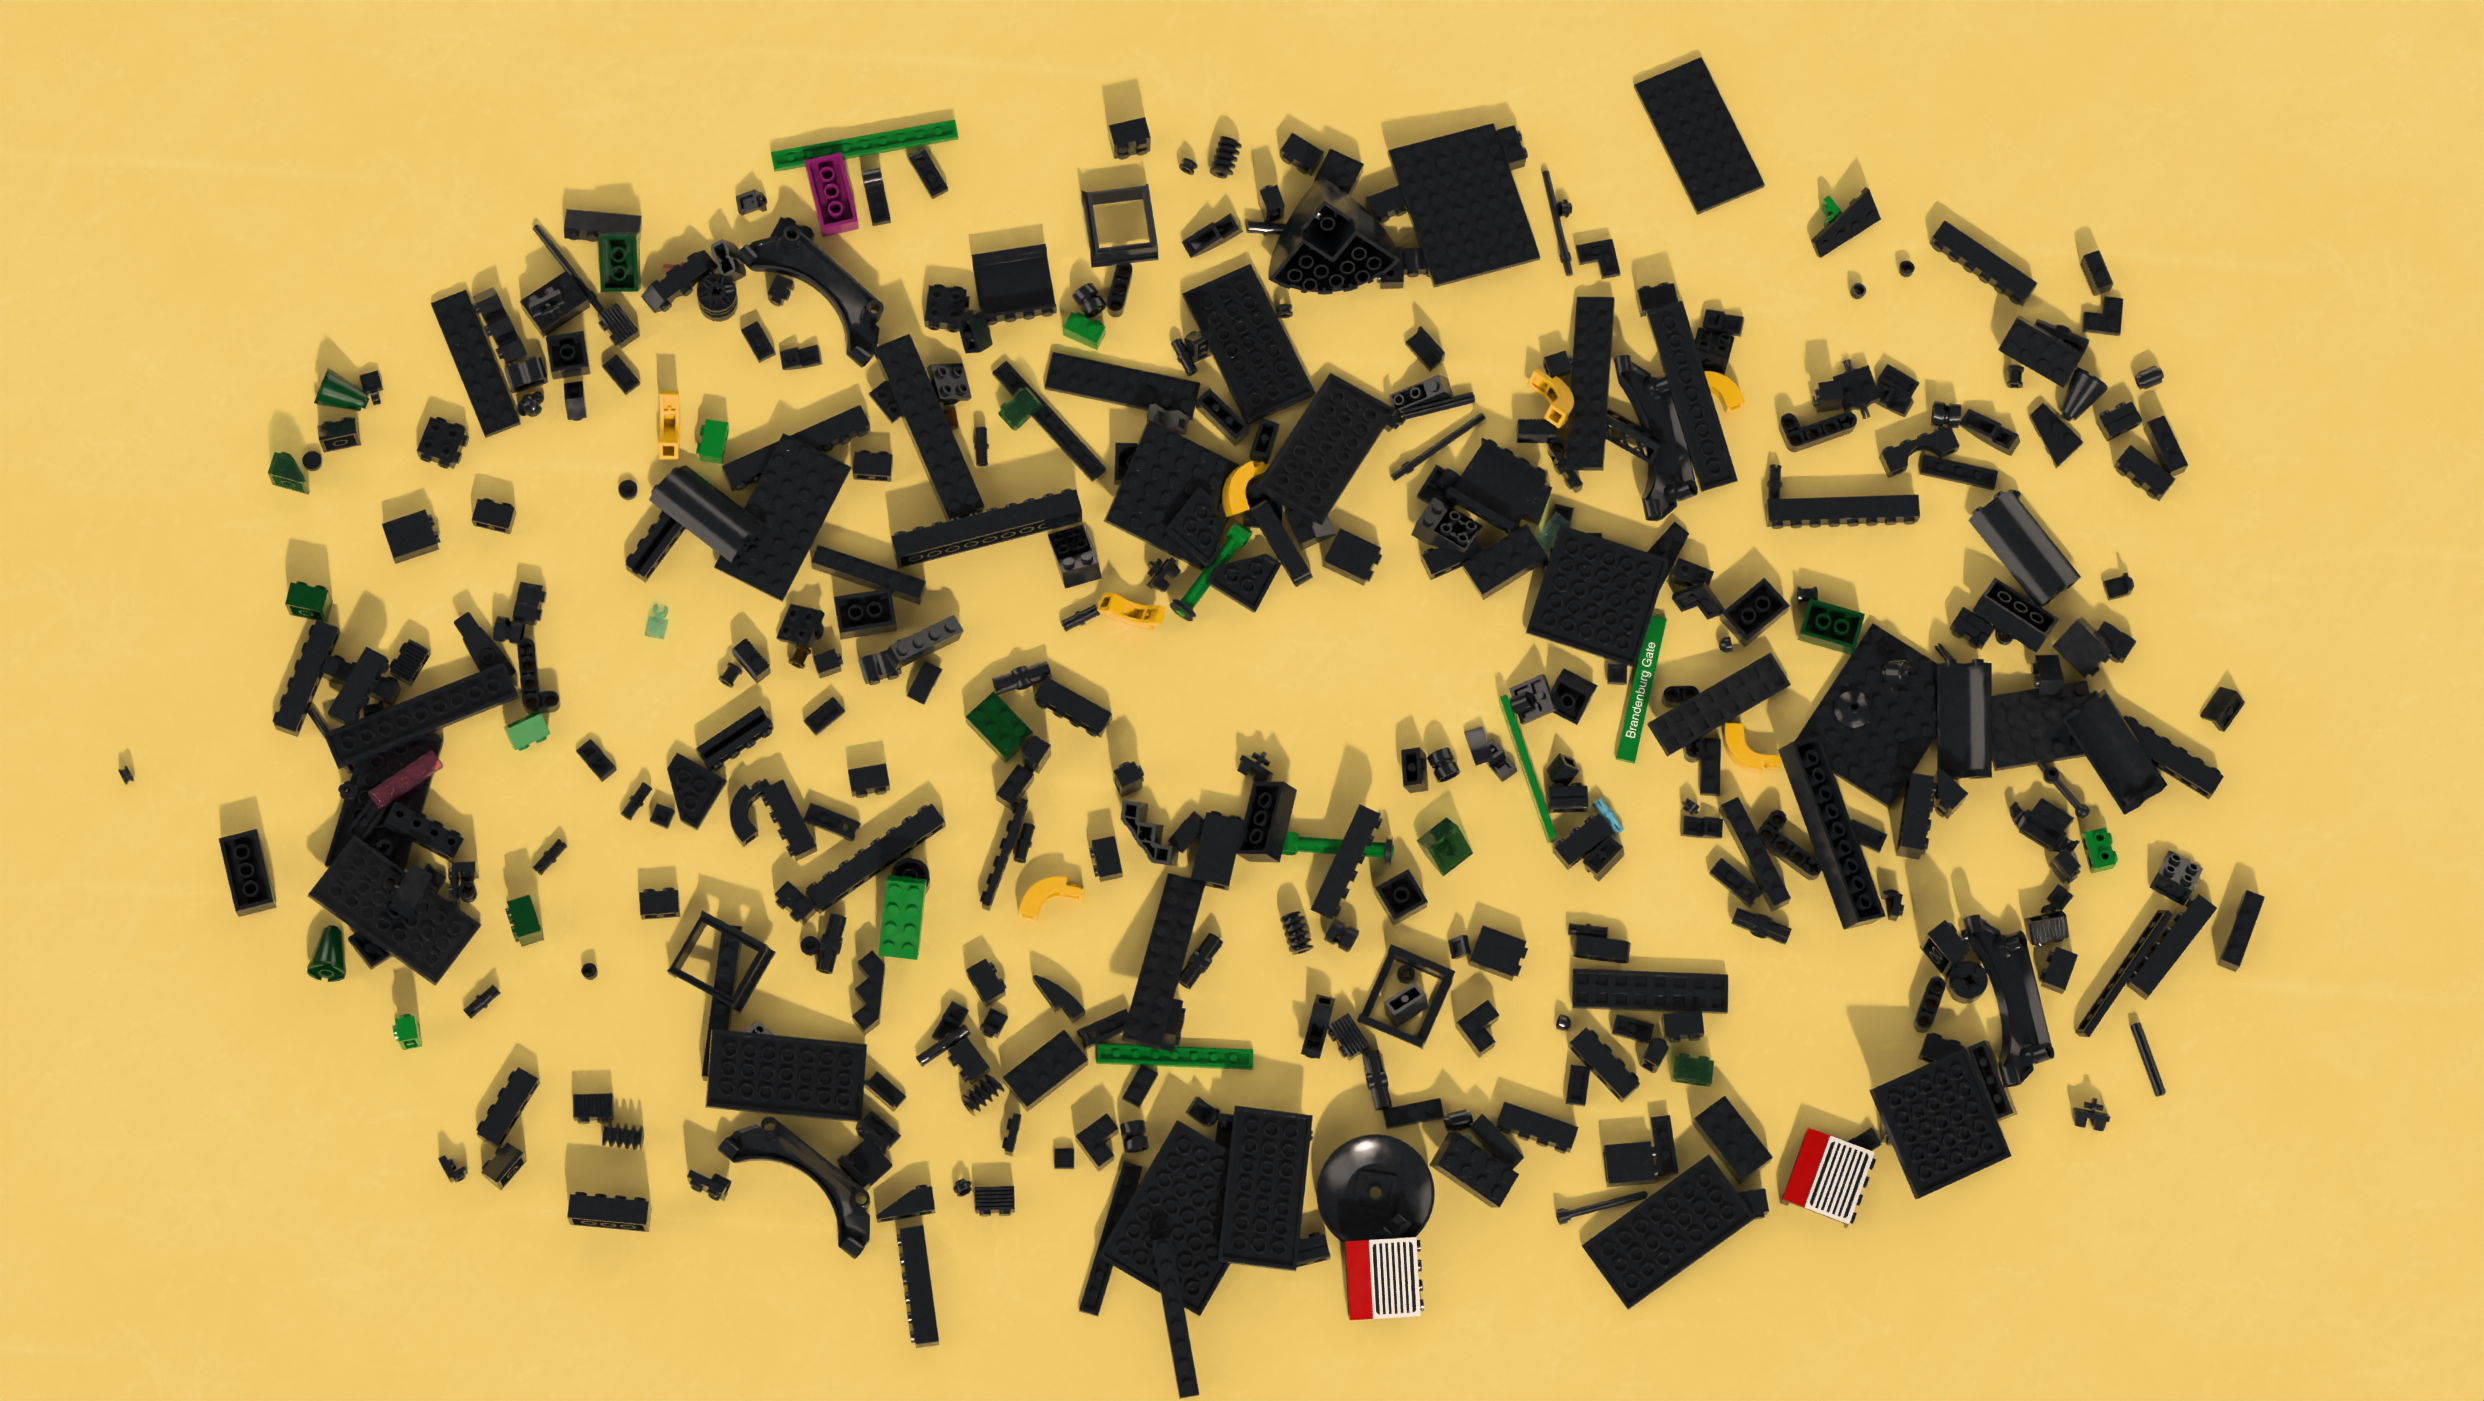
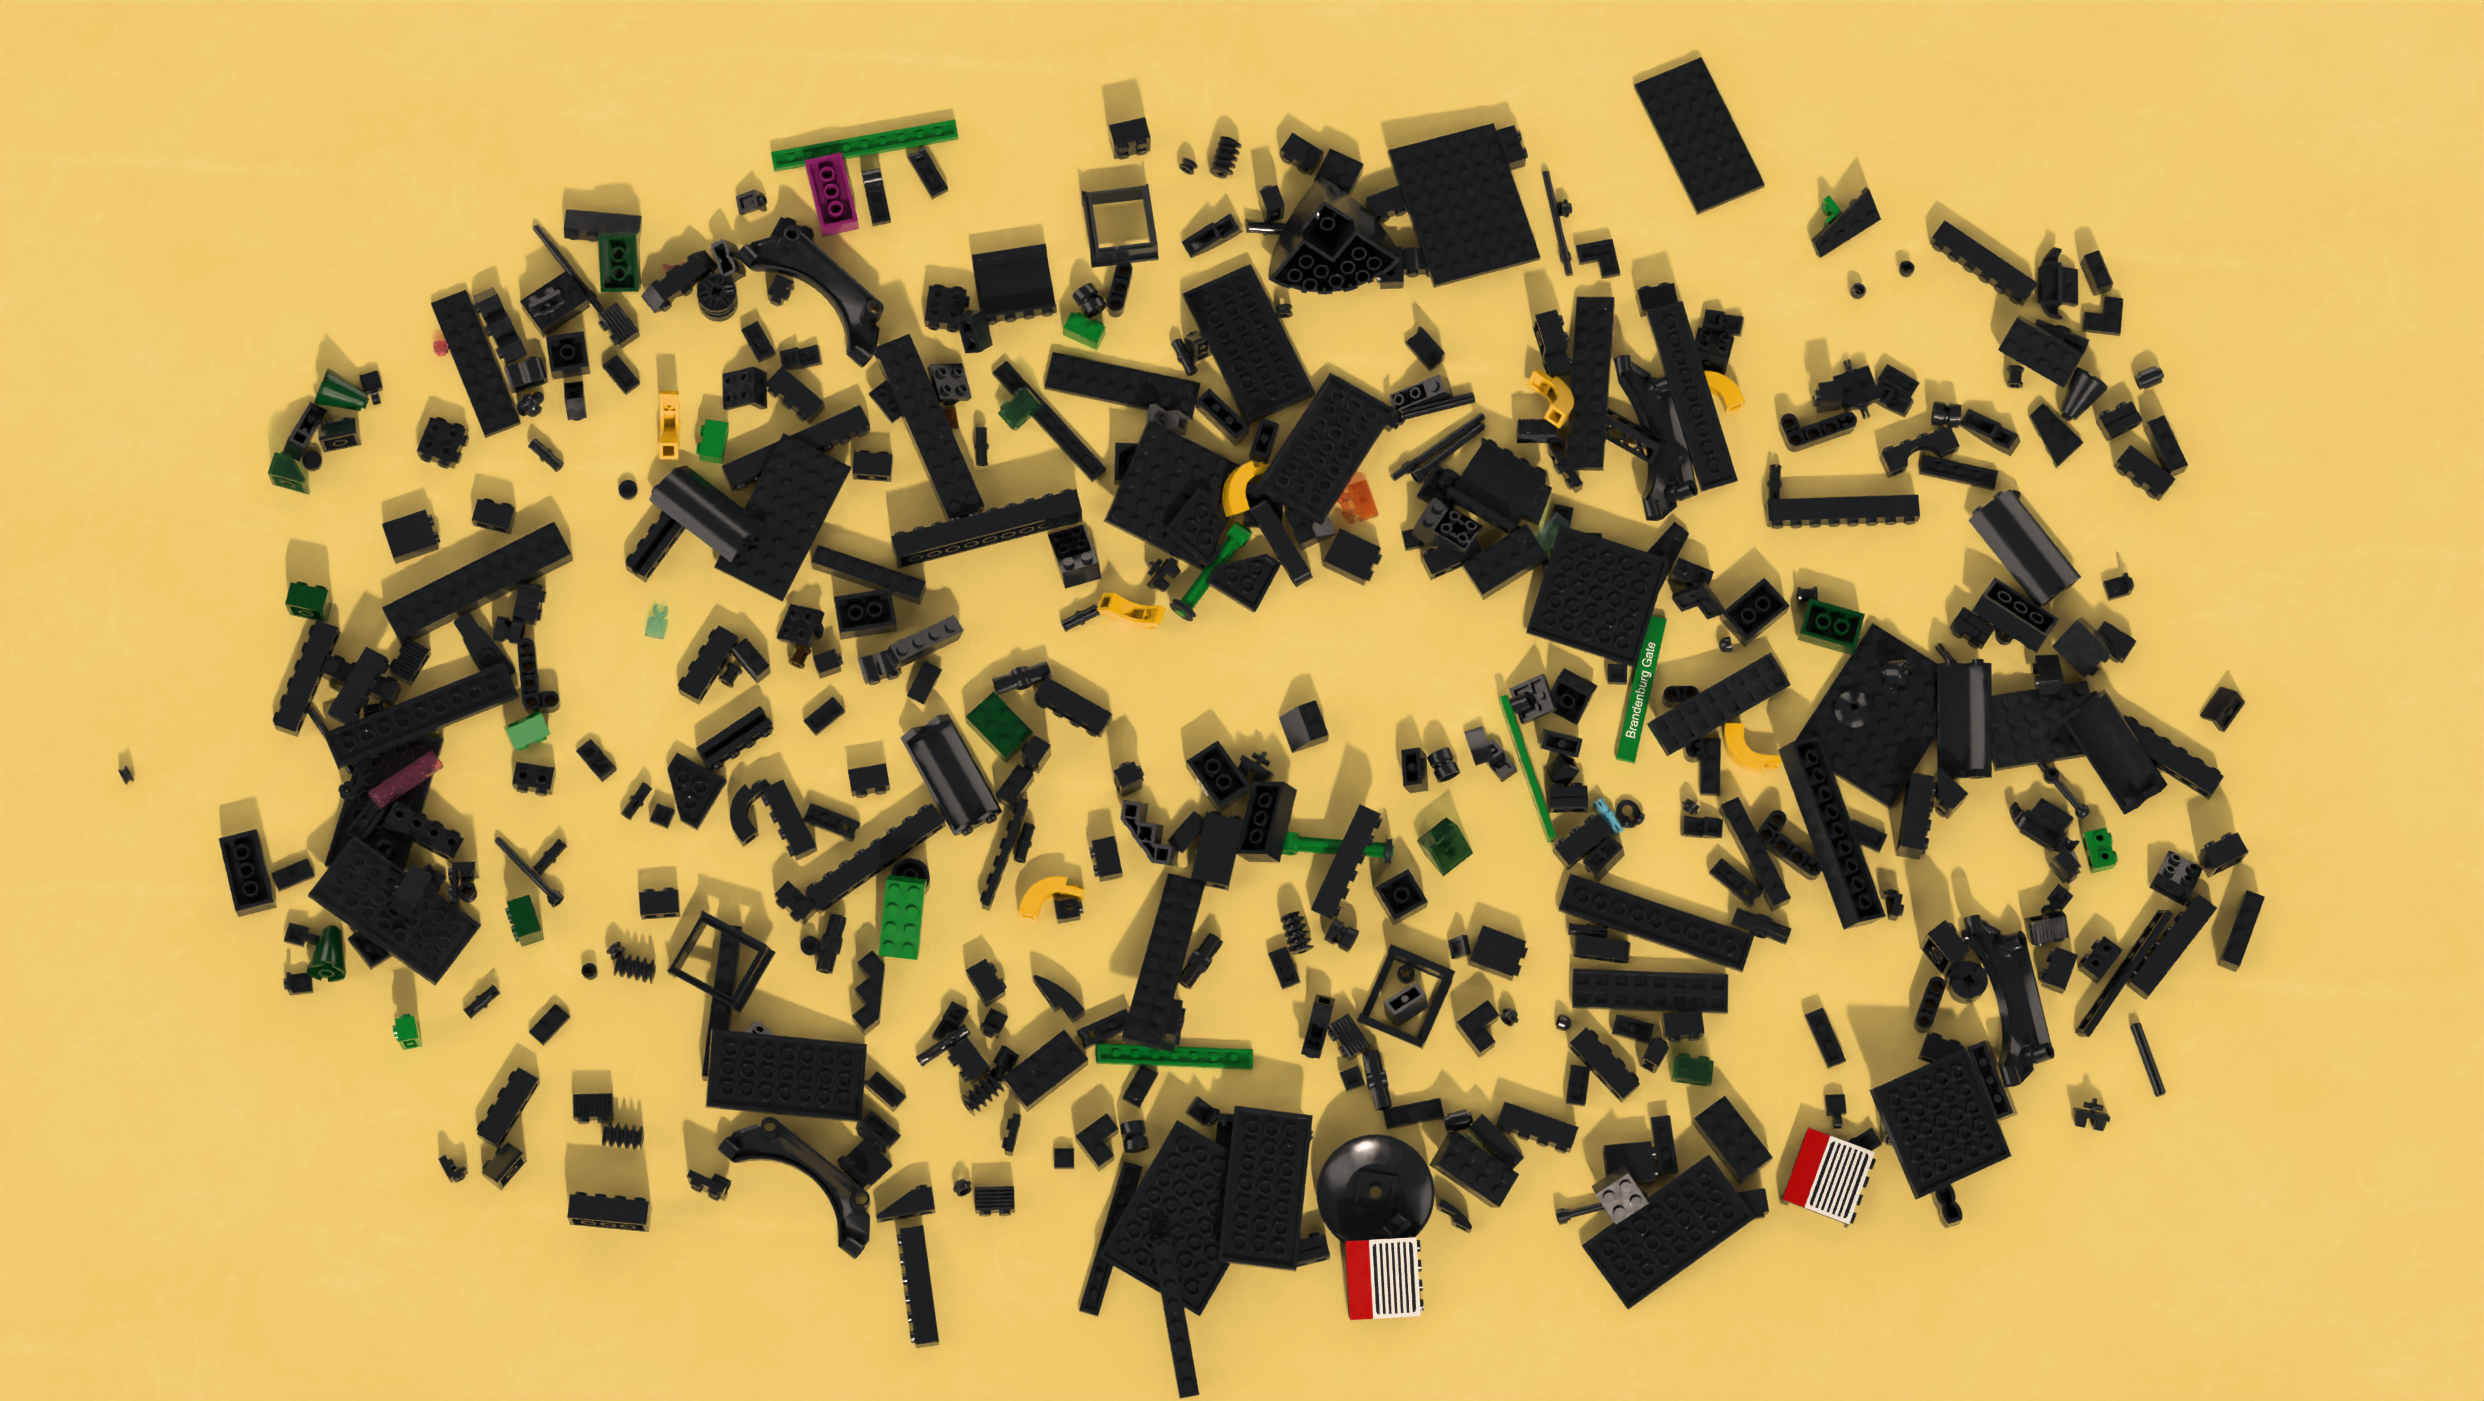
none -> black plate [271,858,315,892]
none -> black slope [282,402,327,462]
none -> black bracket [283,972,314,995]
none -> black plate [284,923,320,947]
none -> black brick [382,522,573,646]
none -> clear pink hinge [433,340,449,357]
none -> black piece [495,837,564,907]
none -> black brick [512,762,556,796]
none -> black pin [528,438,564,472]
none -> black plate [529,1004,570,1046]
none -> black bush [606,941,626,960]
none -> black piece [614,952,656,984]
none -> black brick [678,625,739,705]
none -> black bracket [723,366,767,410]
none -> black brick [767,367,825,424]
none -> black cylinder [900,714,1002,836]
none -> black plate [988,1045,1019,1082]
none -> black brick [1054,898,1084,924]
none -> black brick [1186,741,1251,812]
none -> black plate [1268,947,1301,990]
none -> black slope [1279,700,1329,753]
none -> clear orange plate [1338,480,1378,525]
none -> black plate [1339,1066,1365,1092]
none -> black plate [1401,529,1424,551]
none -> black piece [1410,423,1485,483]
none -> black slope [1437,1199,1472,1233]
none -> black plate [1500,1008,1519,1026]
none -> black brick [1532,309,1569,360]
none -> black brick [1539,729,1583,758]
none -> black plate [1558,874,1754,972]
none -> brick [1592,1165,1649,1224]
none -> black piece [1616,800,1645,828]
none -> black plate [1804,1008,1846,1069]
none -> black plate [1825,1094,1847,1129]
none -> black brick [1932,1185,1962,1228]
none -> black plate [2038,247,2078,320]
none -> black brick [2079,936,2123,984]
none -> black brick [2197,832,2249,878]

